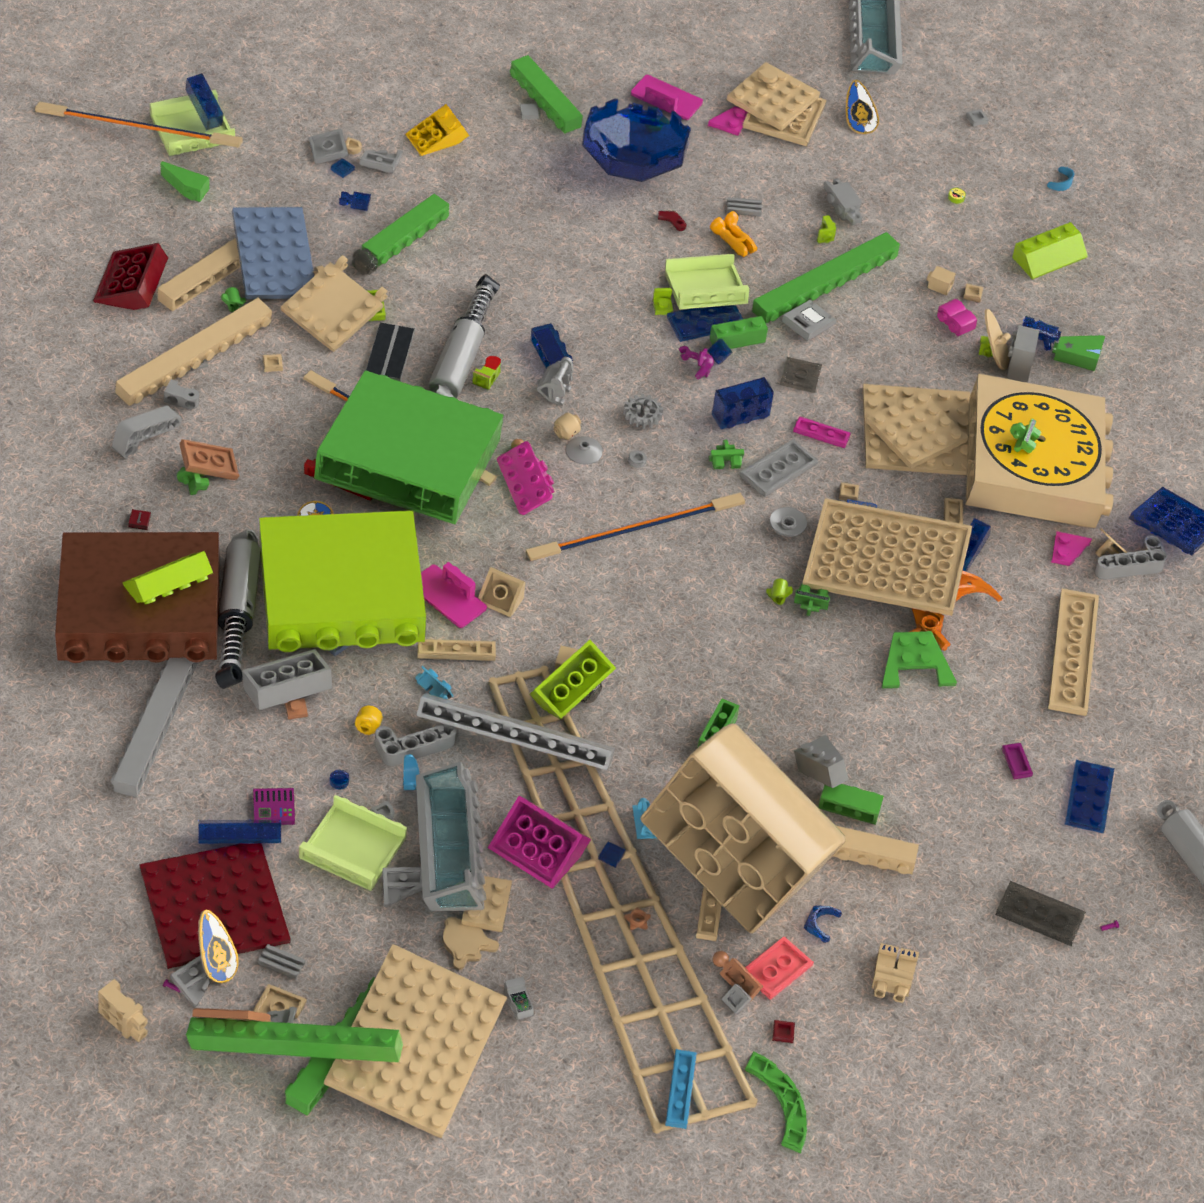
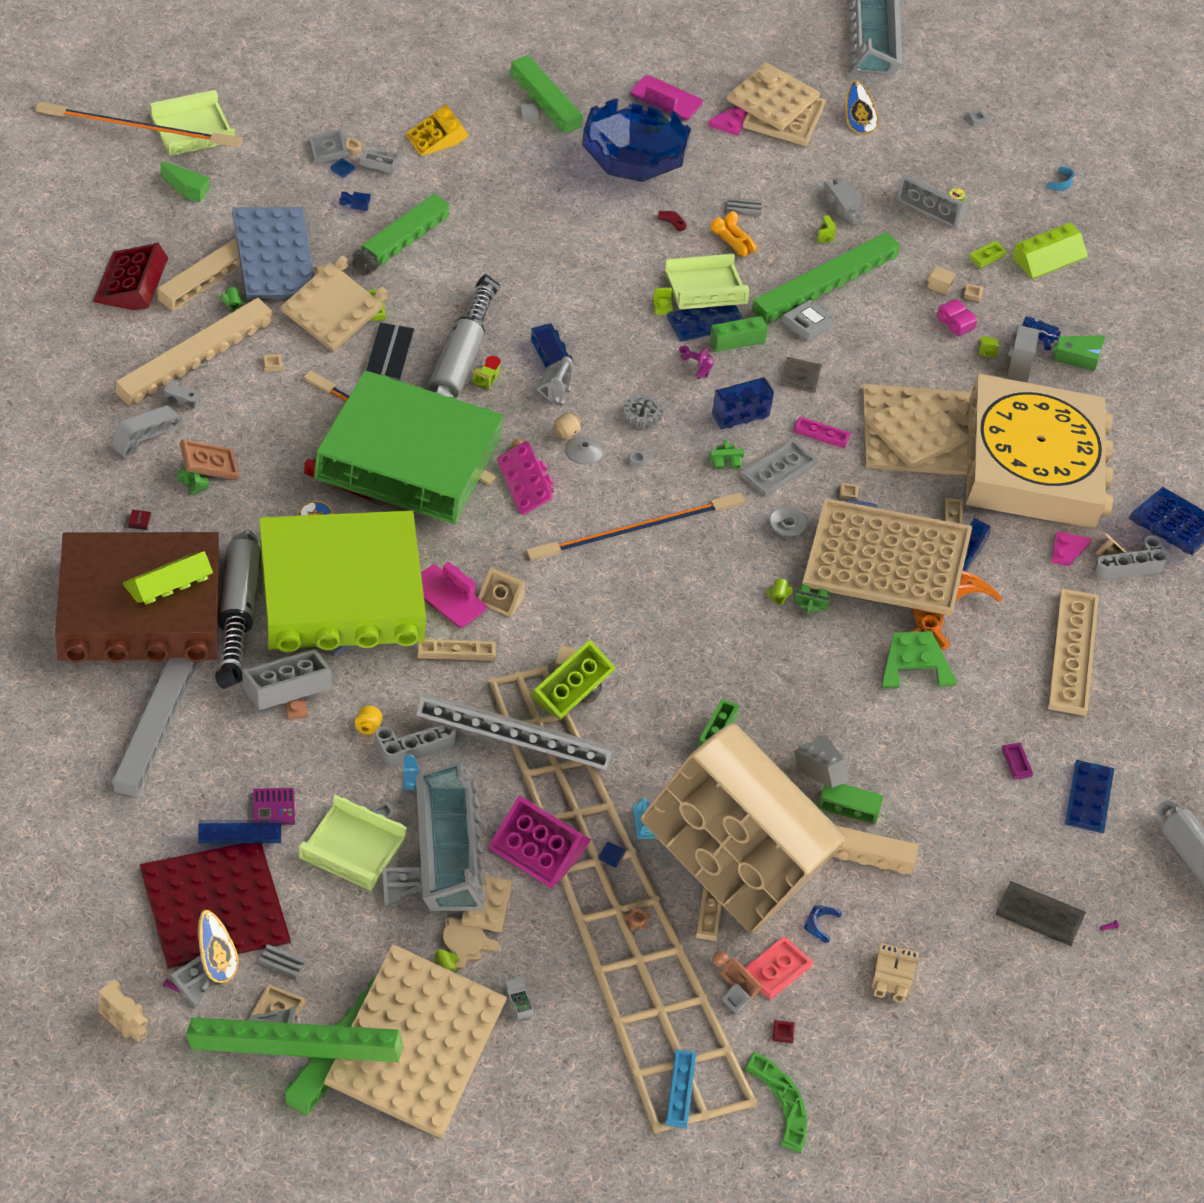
clear blue brick [185,73,224,131] -> none
nougat tile [192,1008,270,1022] -> none
clear blue tile [329,770,350,790] -> none
medium azure hinge [415,666,454,699] -> none
clear blue tile [707,339,733,364] -> none
tan shield [985,309,1011,370] -> none
bright green hips [1010,418,1041,453] -> none
none -> lime piece [433,949,460,973]
none -> light grey slope [897,174,969,228]
none -> lime plate [969,241,1007,268]

